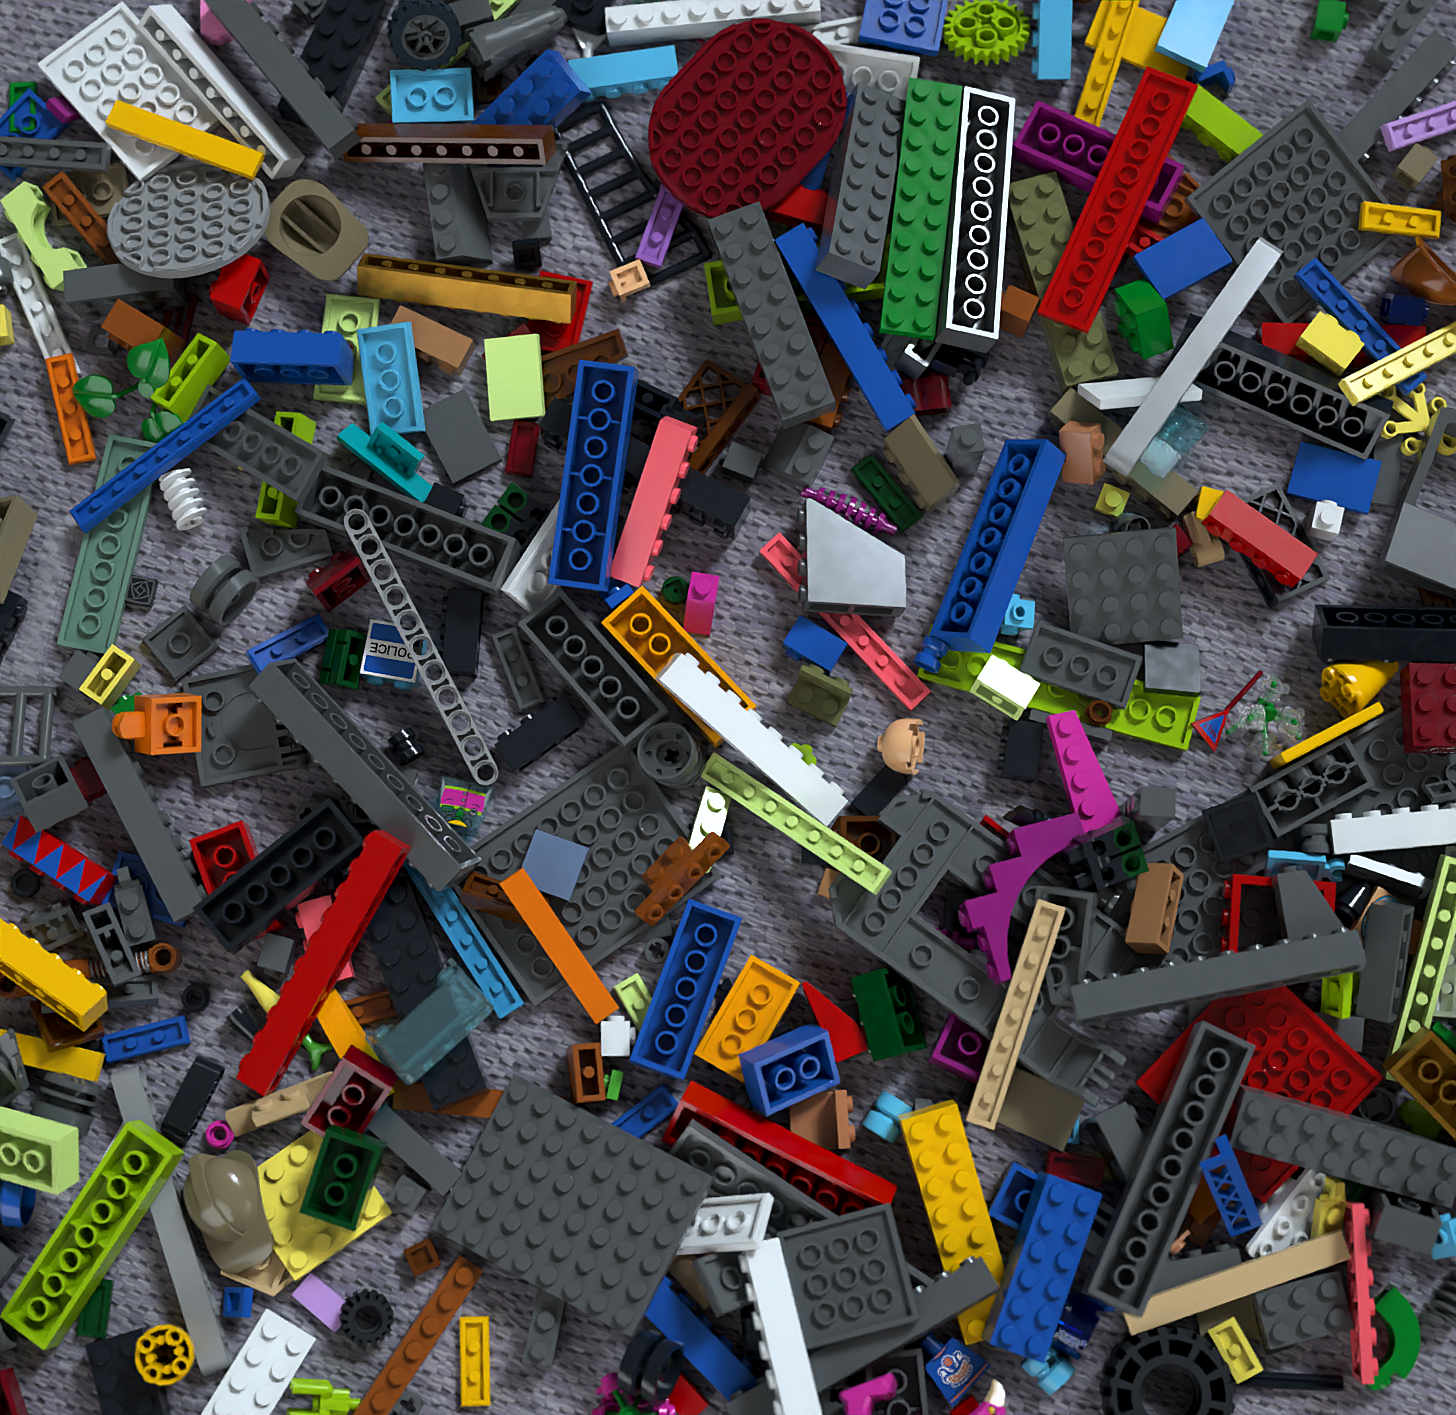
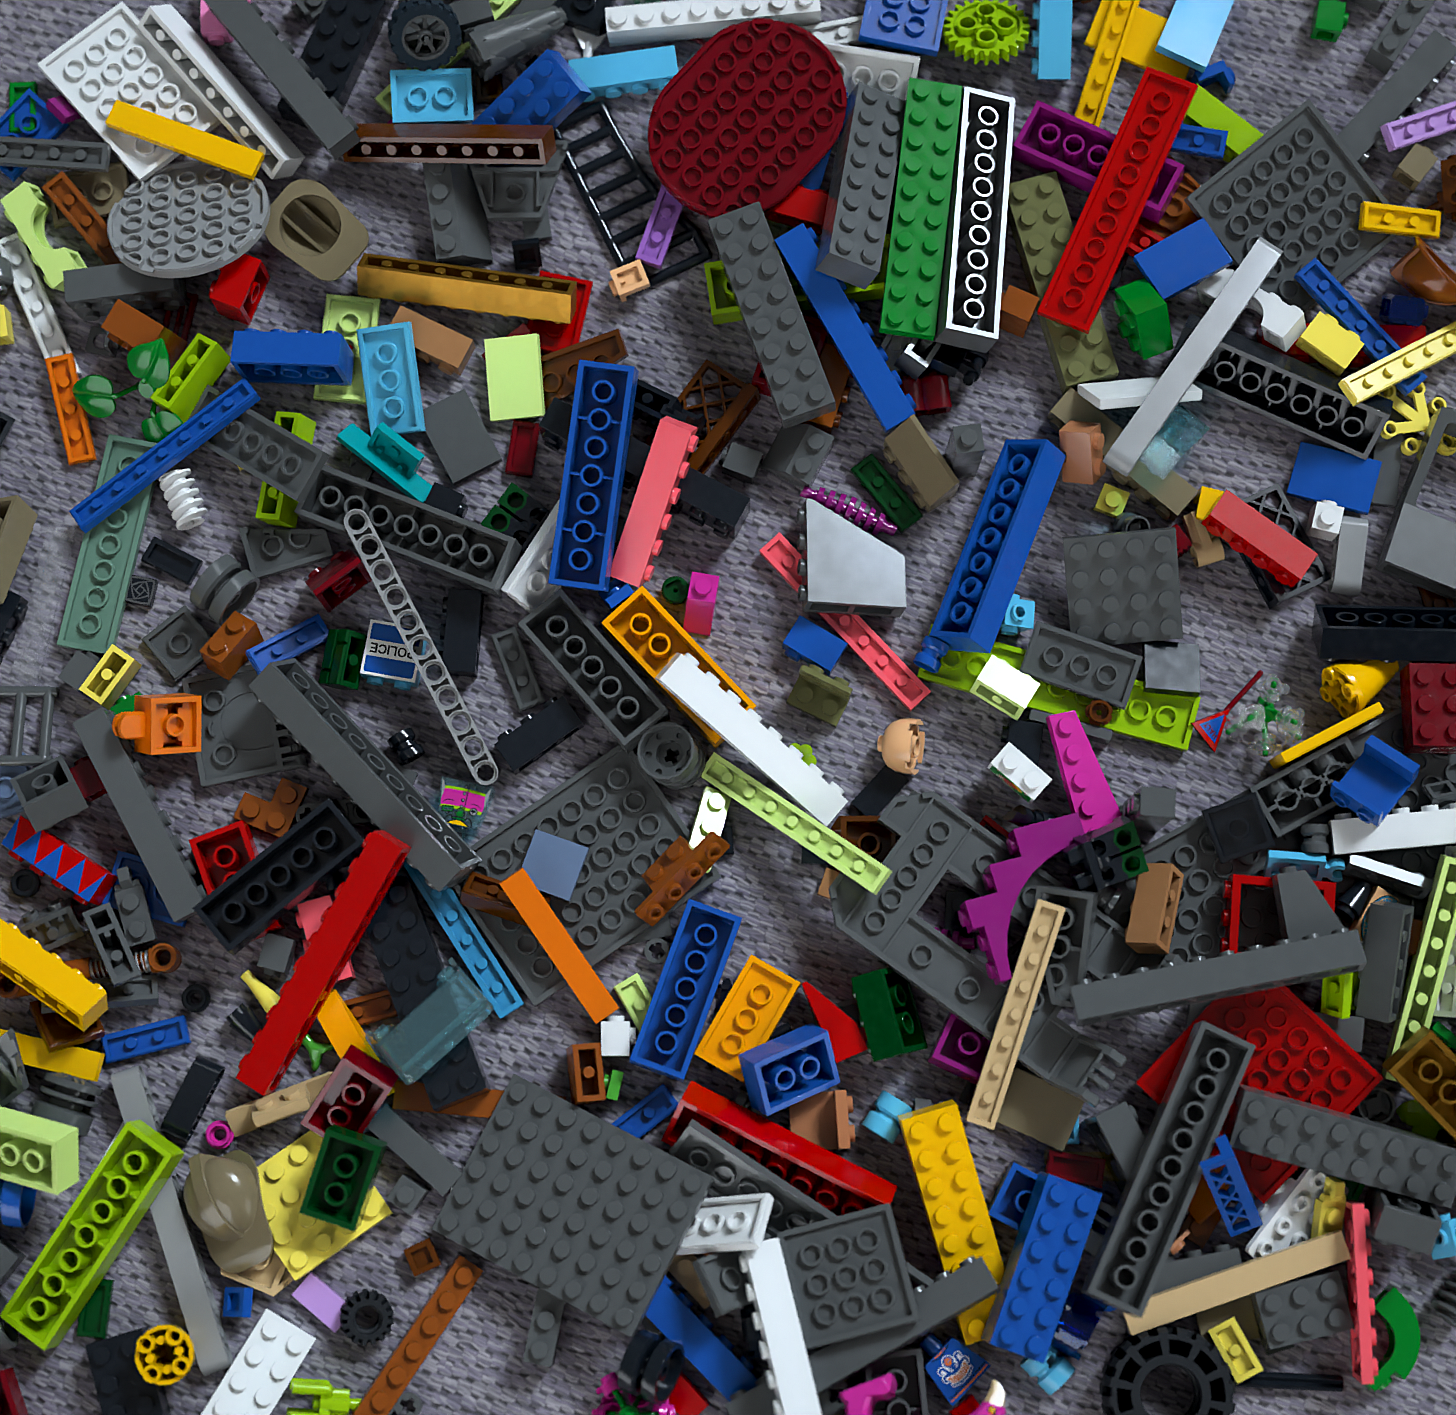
yellow tile [460,1316,491,1407] -> none
none -> black tile [141,536,204,586]
none -> dark orange brick [200,611,264,681]
none -> dark orange plate [233,778,309,838]
none -> white brick [987,742,1052,804]
none -> blue tile [1170,124,1228,160]
none -> white arch [1196,268,1306,352]
none -> light grey beam [1328,516,1369,597]
none -> blue panel [1330,735,1420,827]

